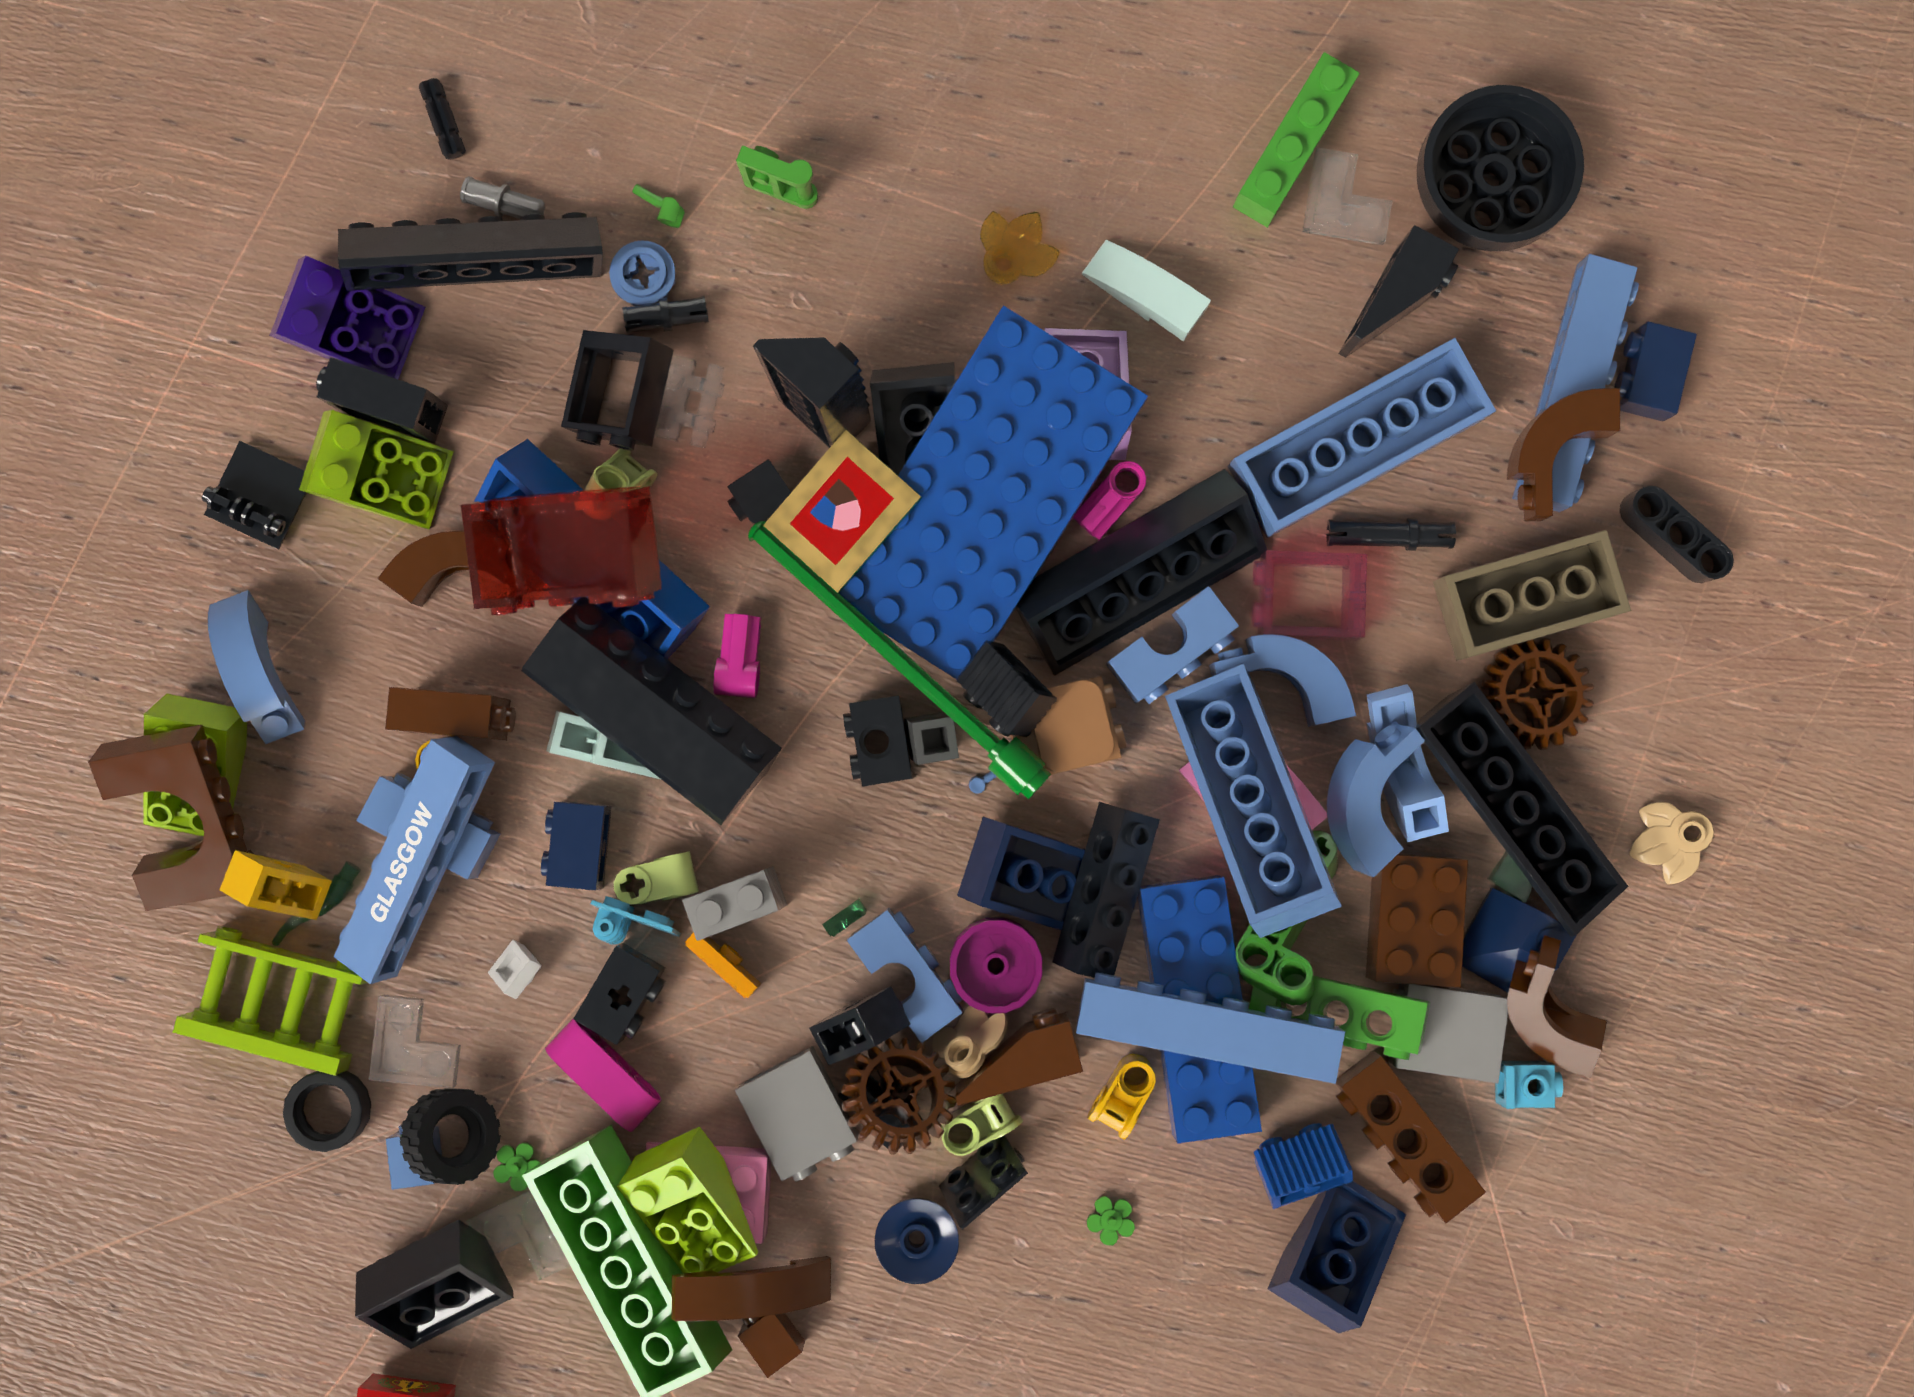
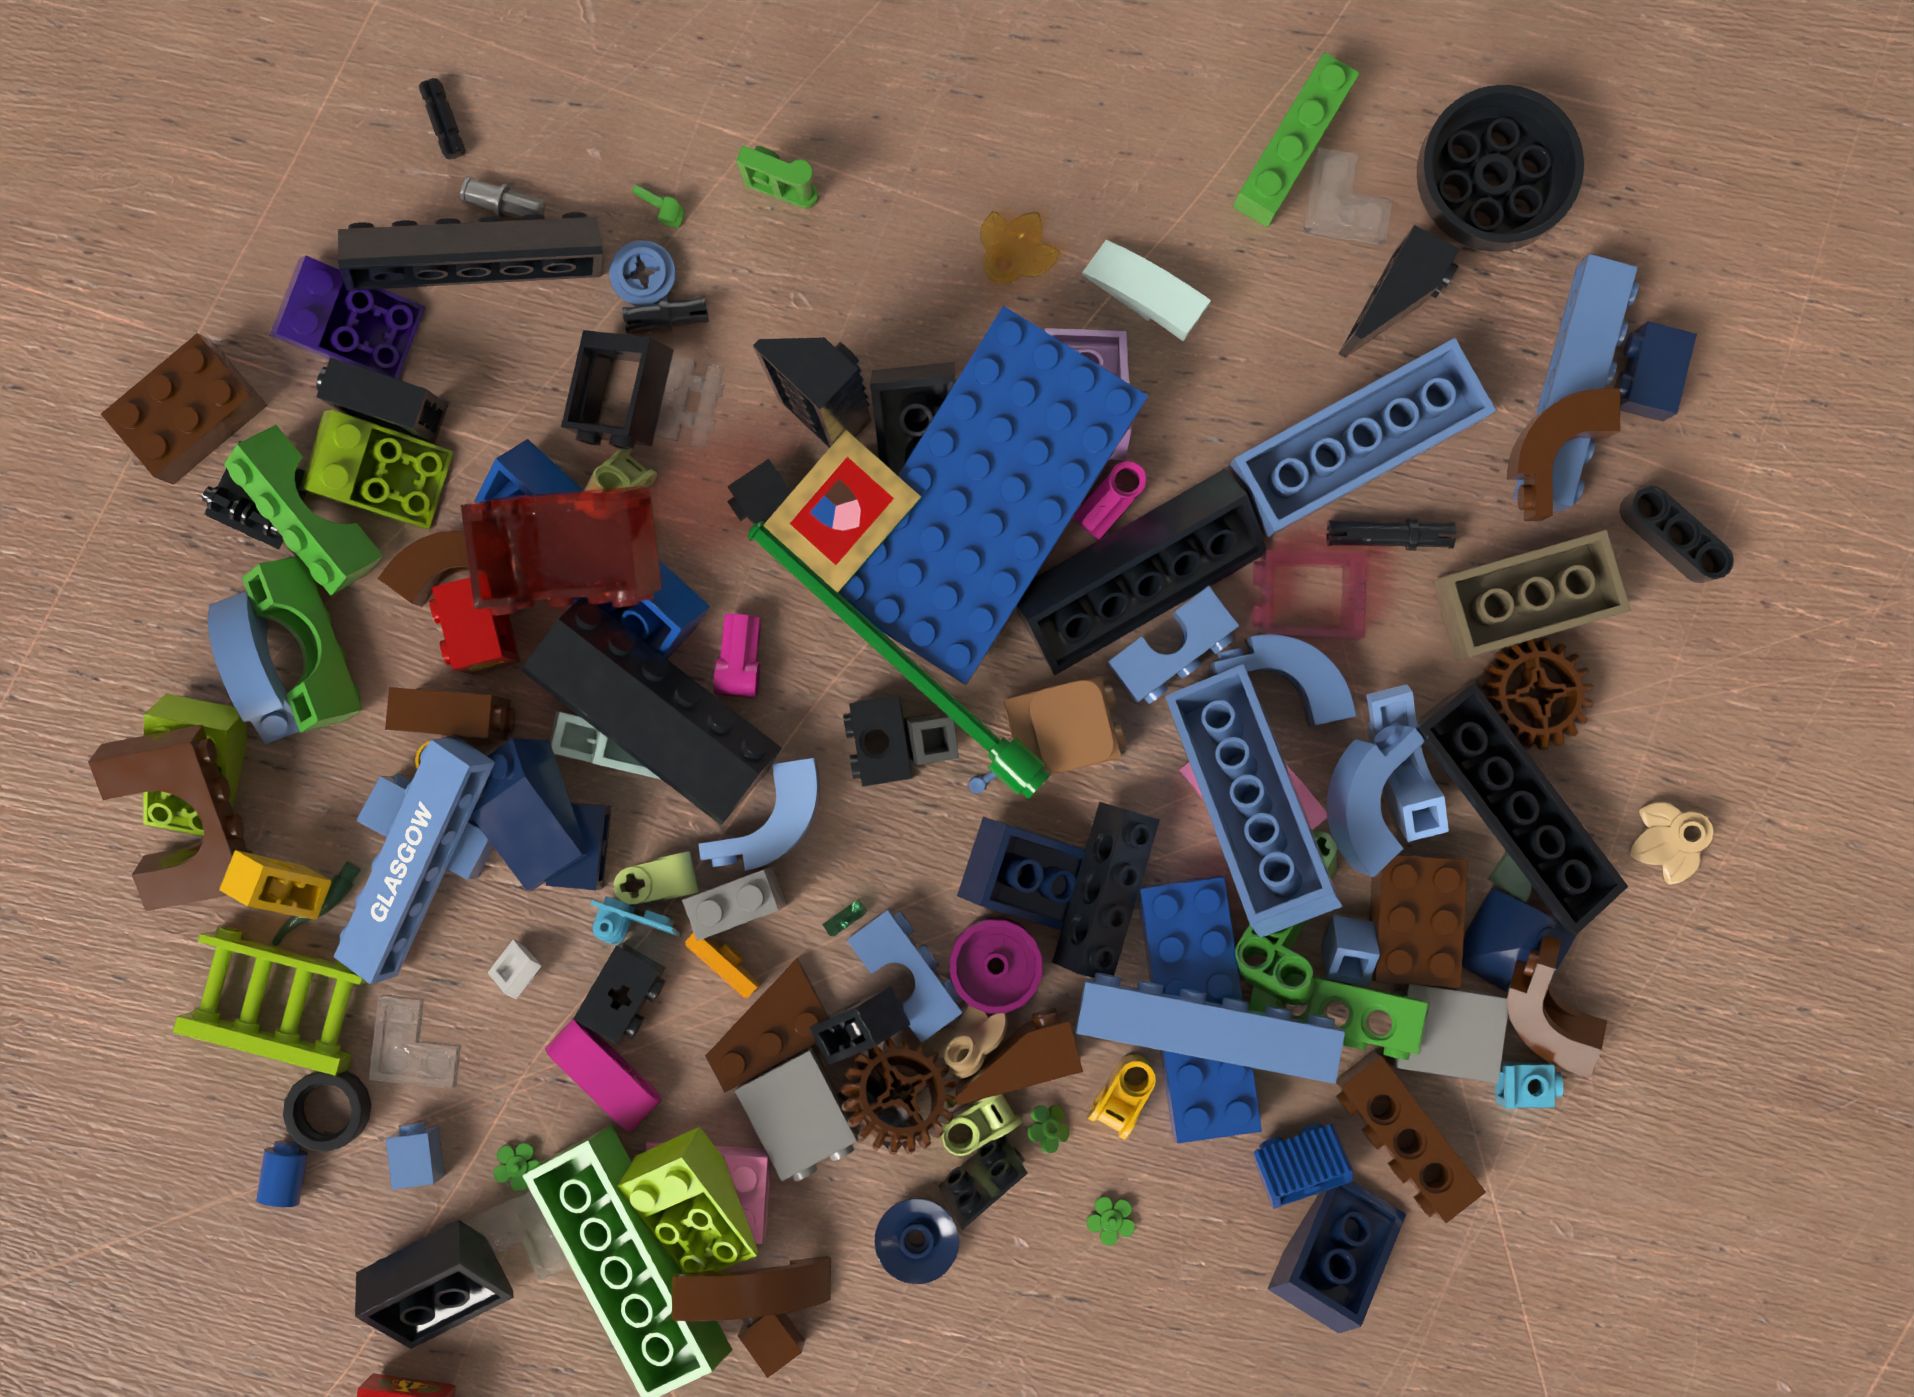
black tyre [400,1088,501,1185] -> none
black brick [956,640,1057,737] -> none
none -> reddish brown brick [101,333,268,485]
none -> bright green arch [224,425,383,596]
none -> bright green arch [242,556,363,733]
none -> blue brick [256,1140,308,1207]
none -> red brick [429,574,521,675]
none -> dark blue slope [471,738,588,891]
none -> light blue arch [698,758,820,871]
none -> reddish brown wing [705,958,828,1093]
none -> bright green plant [1028,1105,1070,1153]
none -> medium blue brick [1321,915,1380,986]

